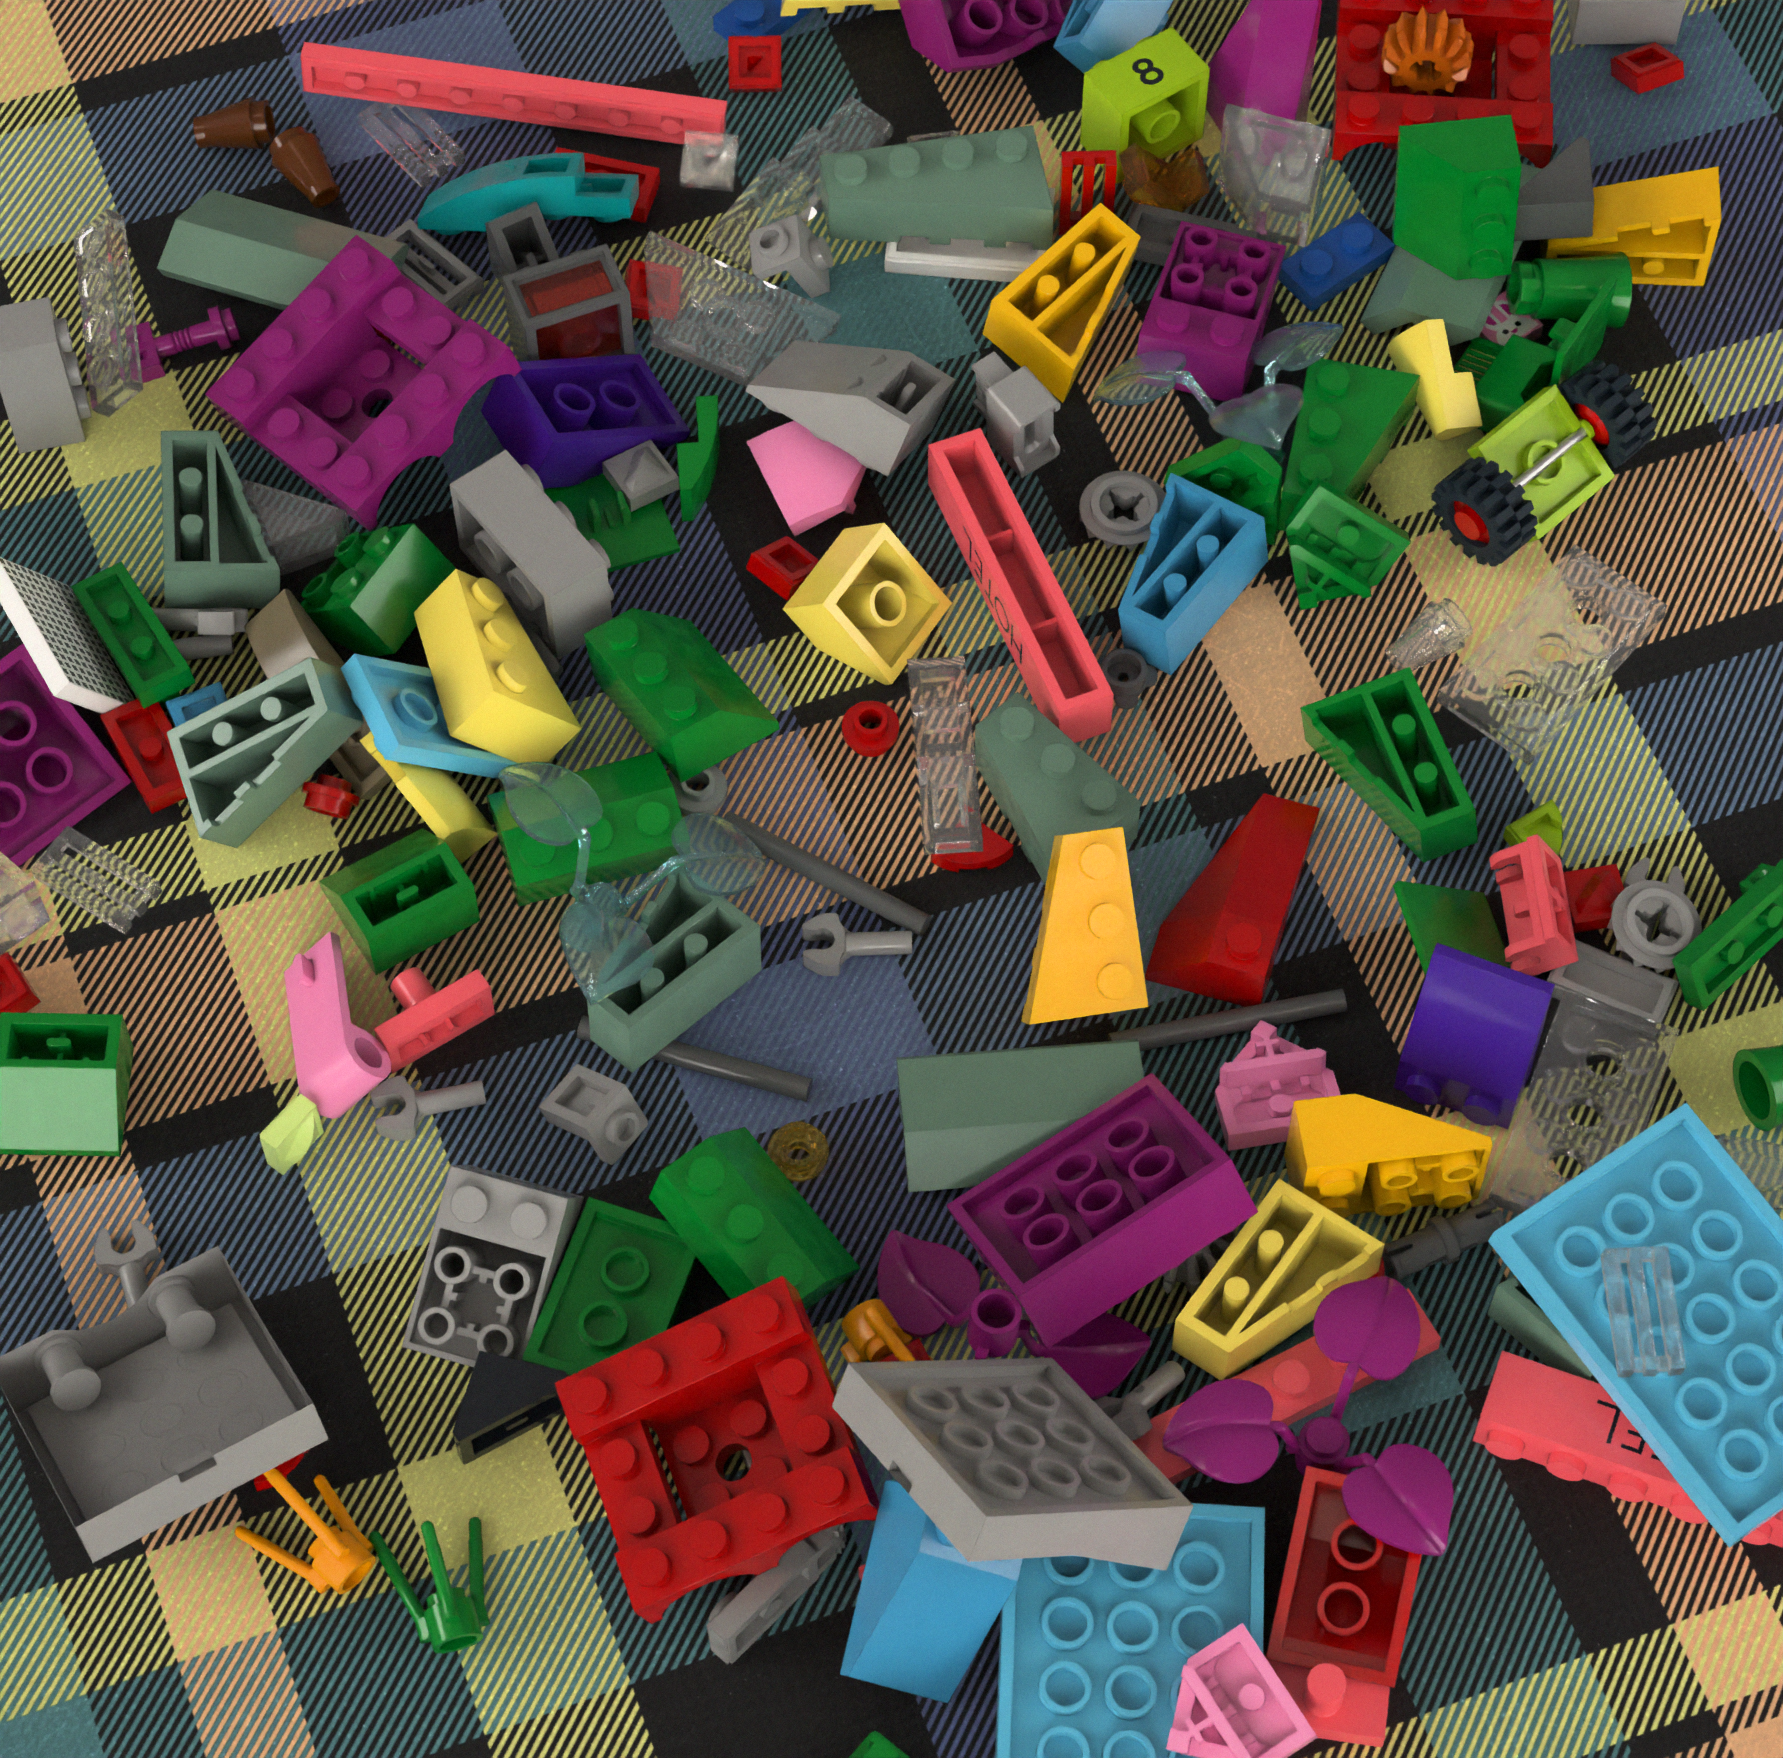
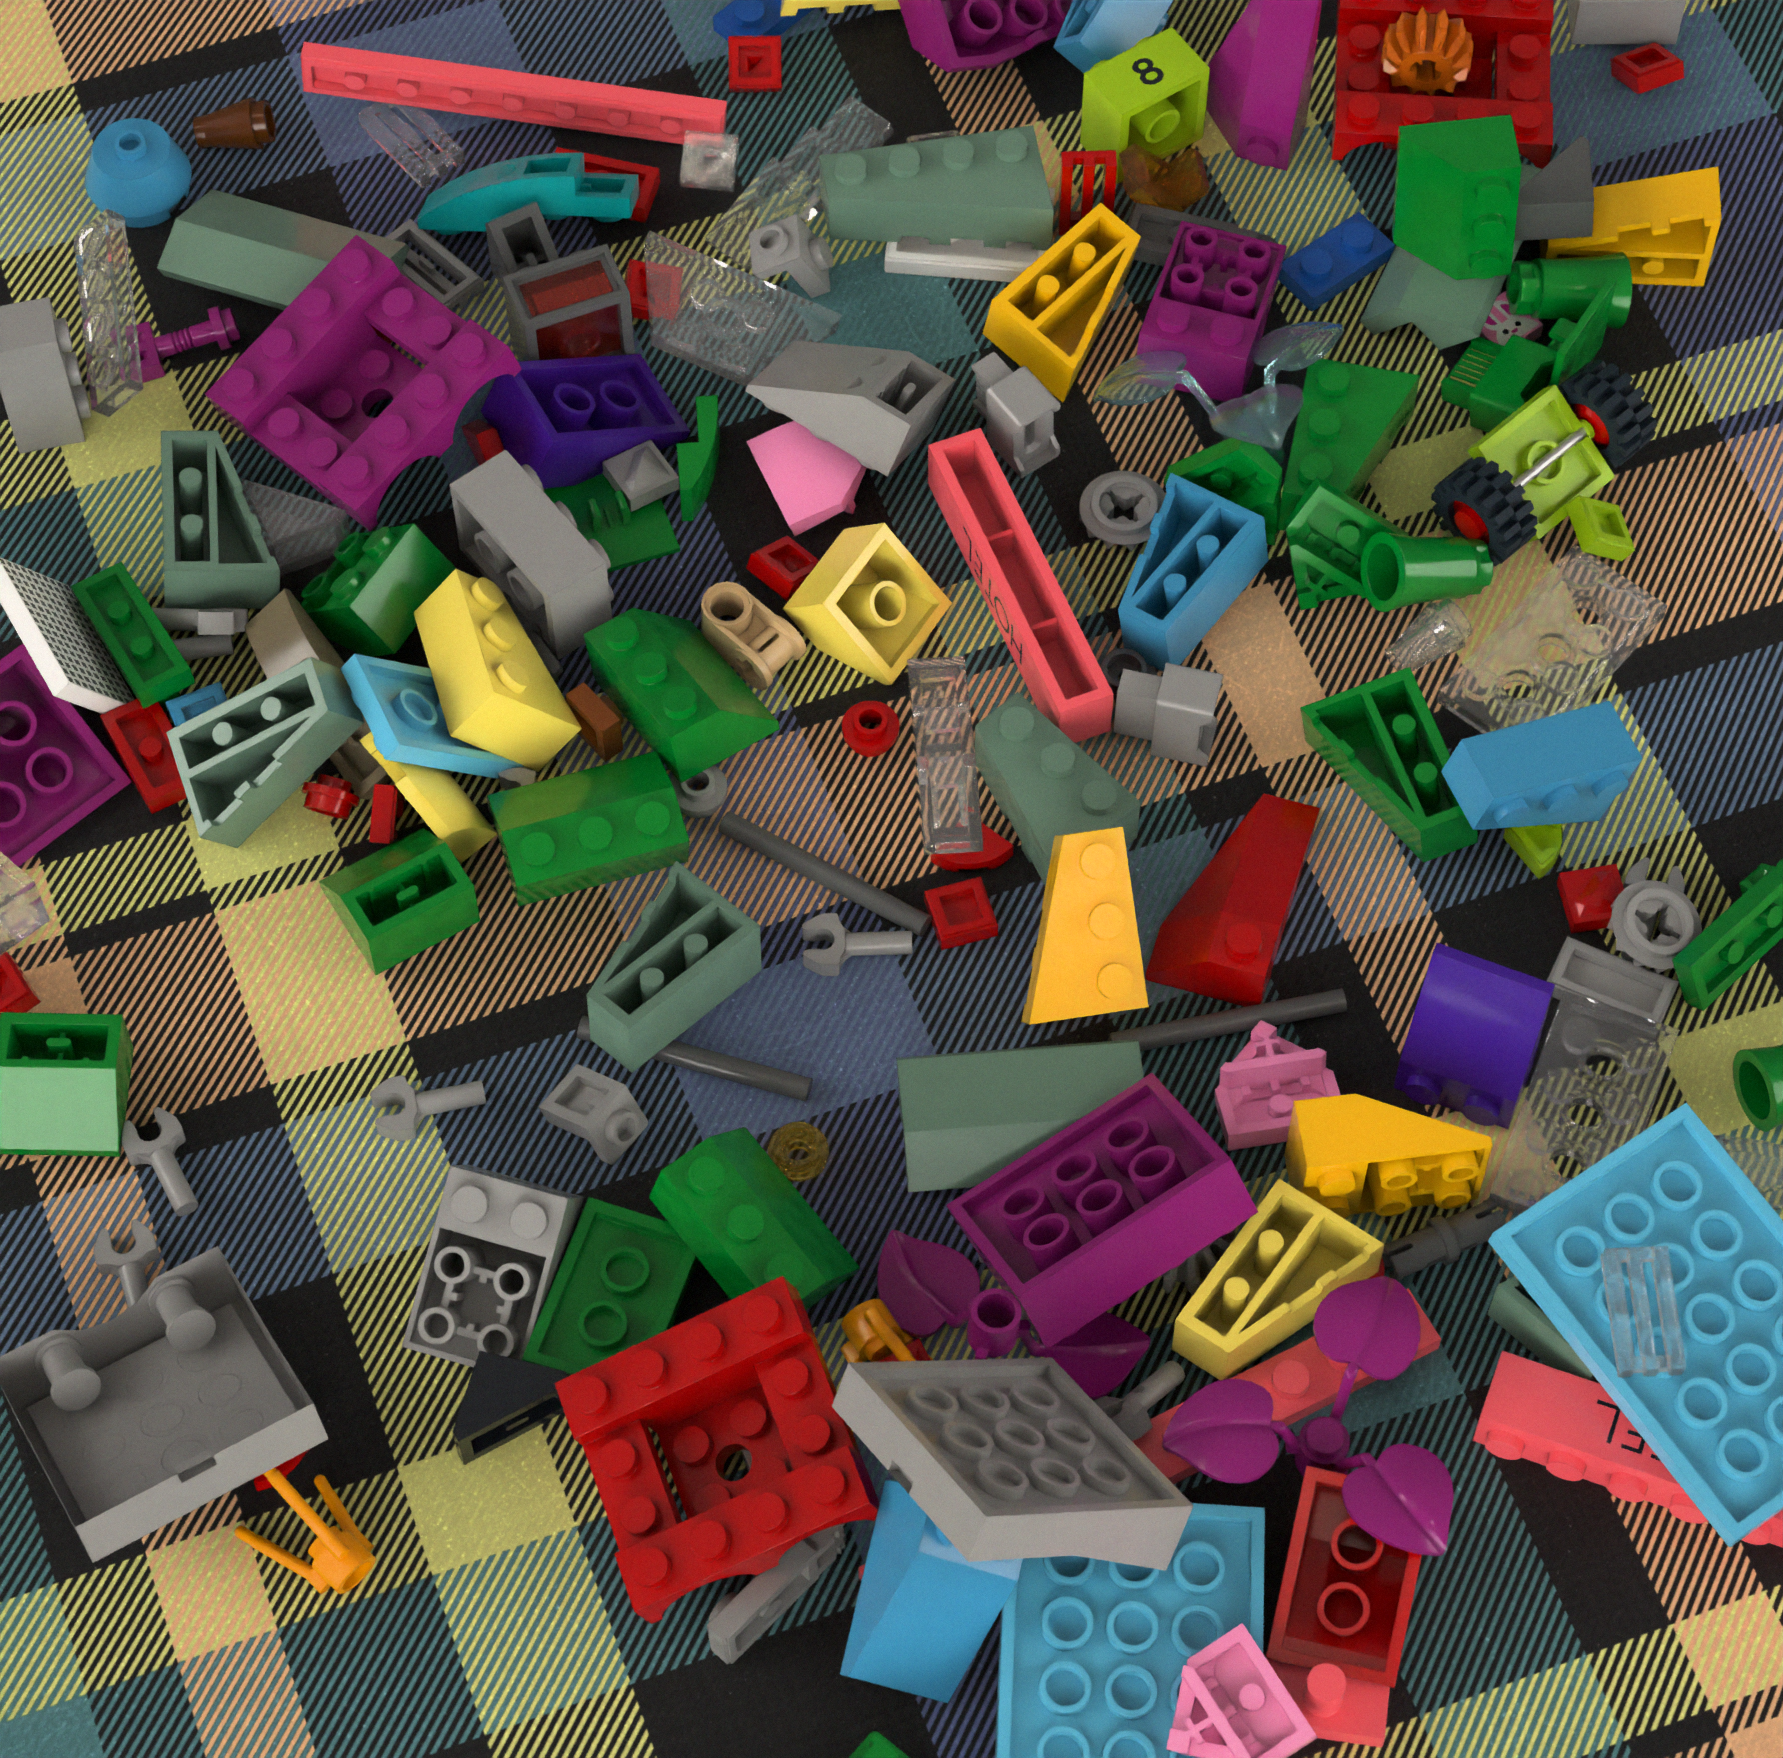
clear tile [30,825,162,935] -> none
yellowish green tile [259,1093,324,1175] -> none
reddish brown cone [269,126,340,208] -> none
bright pink door [284,931,392,1119] -> none
green plant [369,1517,490,1653] -> none
coral tile [374,967,495,1074] -> none
clear light blue plant [498,762,766,1005] -> none
clear slope [1217,103,1332,247] -> none
light yellow slope [1387,319,1483,441] -> none
green piece [1393,881,1511,976] -> none
coral hinge [1489,834,1579,976] -> none
none -> dark azure cone [84,118,192,228]
none -> light grey bar [121,1107,199,1216]
none -> red tile [369,784,405,844]
none -> red tile [461,419,504,466]
none -> dark orange plate [566,682,624,762]
none -> tan piece [701,581,807,690]
none -> red tile [924,876,998,951]
none -> light grey piece [1113,662,1224,767]
none -> green plant [1360,532,1493,612]
none -> dark azure wedge [1441,701,1643,830]
none -> lime tile [1566,495,1635,562]

